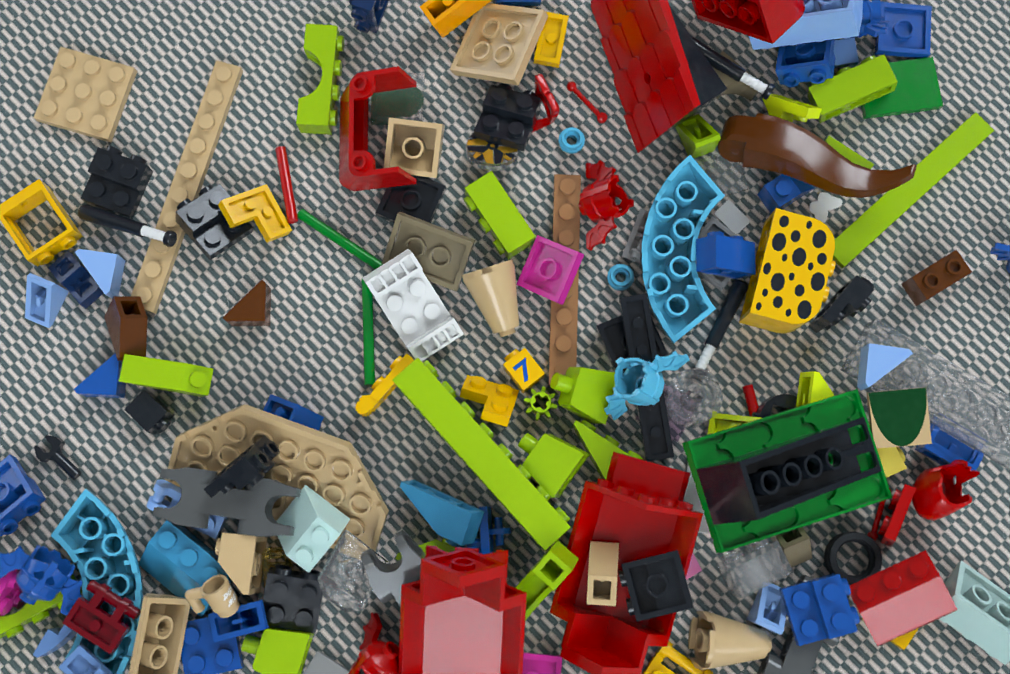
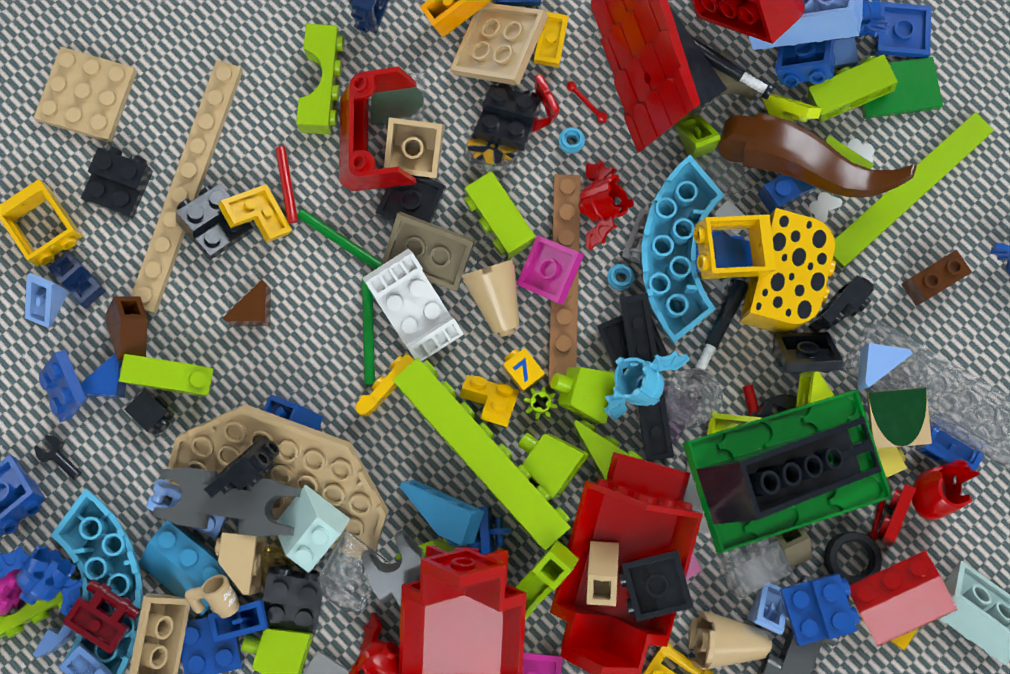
light blue slope [75,249,126,299] -> none
black piece [78,204,177,247] -> none
none -> blue plate [39,350,87,422]
none -> yellow window [693,215,777,279]
none -> black plate [772,332,843,374]
none -> white sticker [847,139,874,163]

